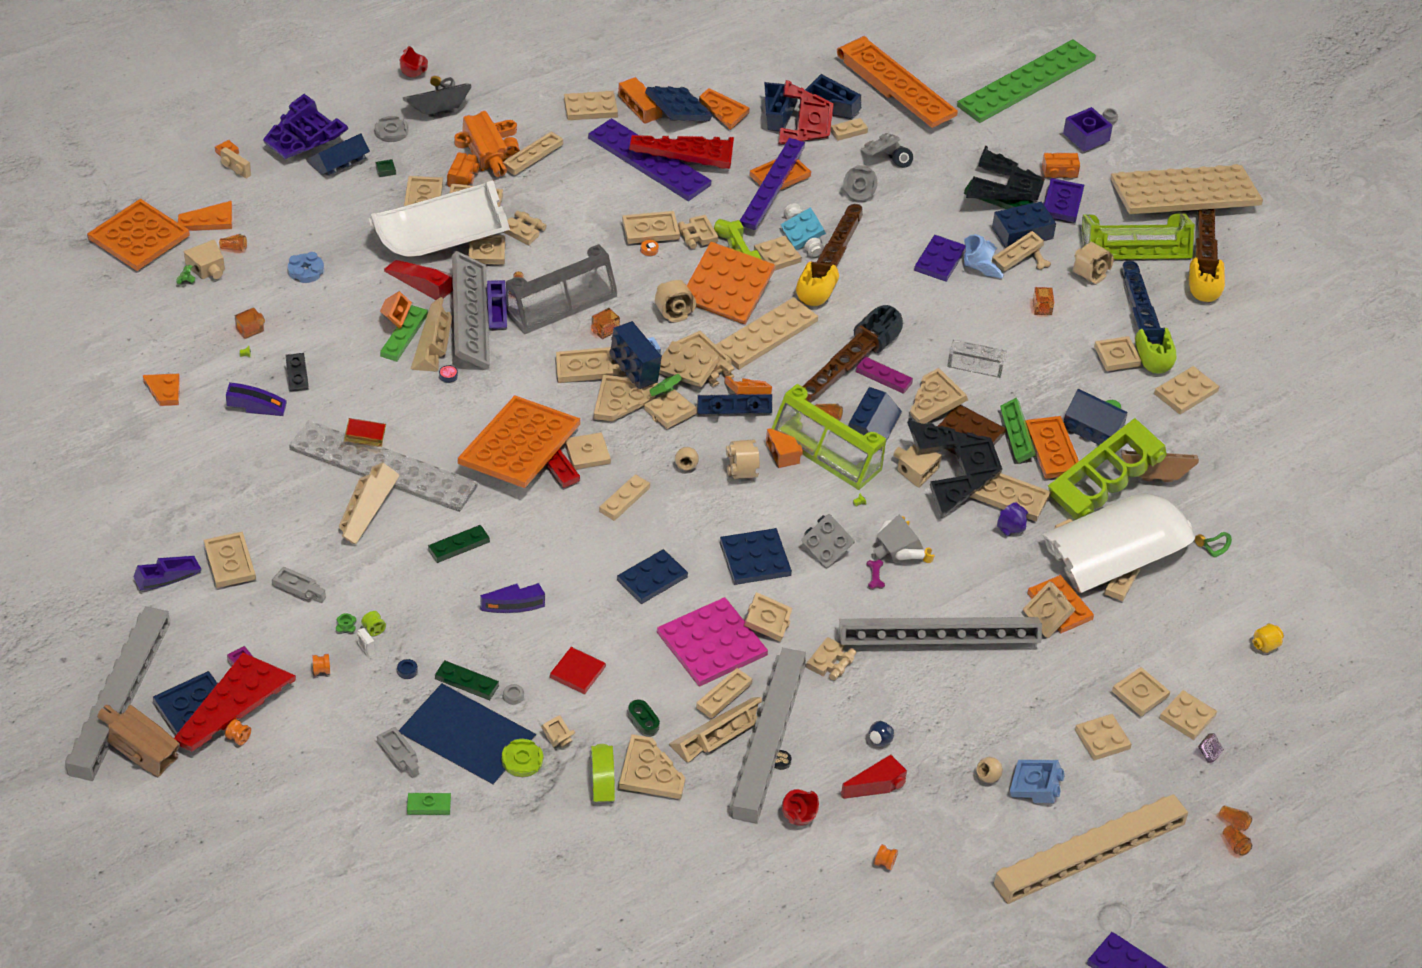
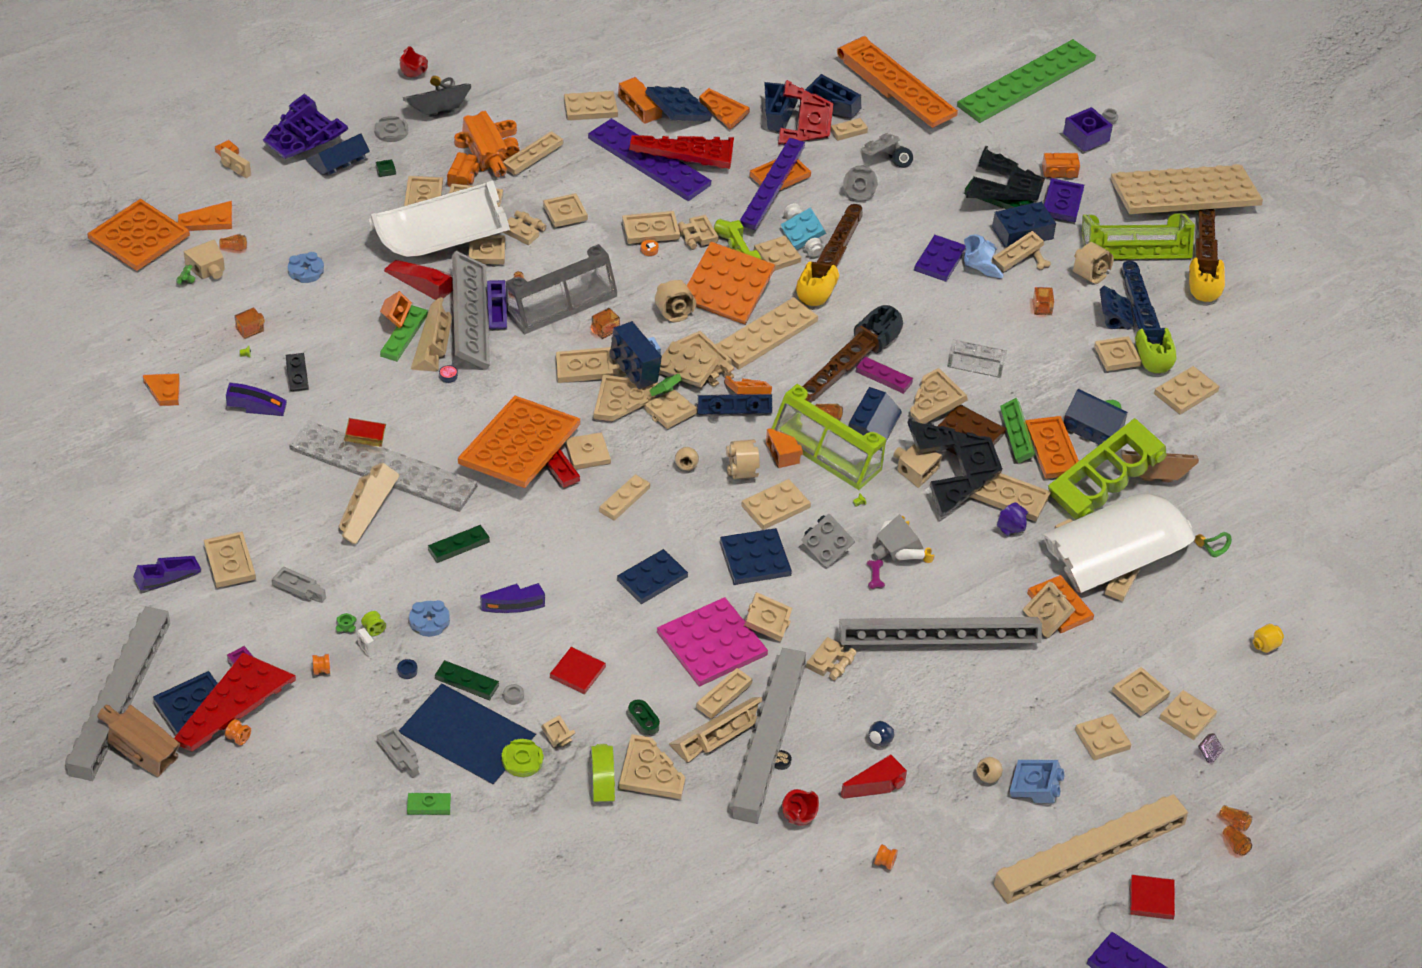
none -> medium blue plate [409,600,450,637]
none -> tan plate [543,193,588,227]
none -> tan plate [741,479,811,530]
none -> dark blue plate [1099,285,1134,330]
none -> red tile [1130,875,1175,920]

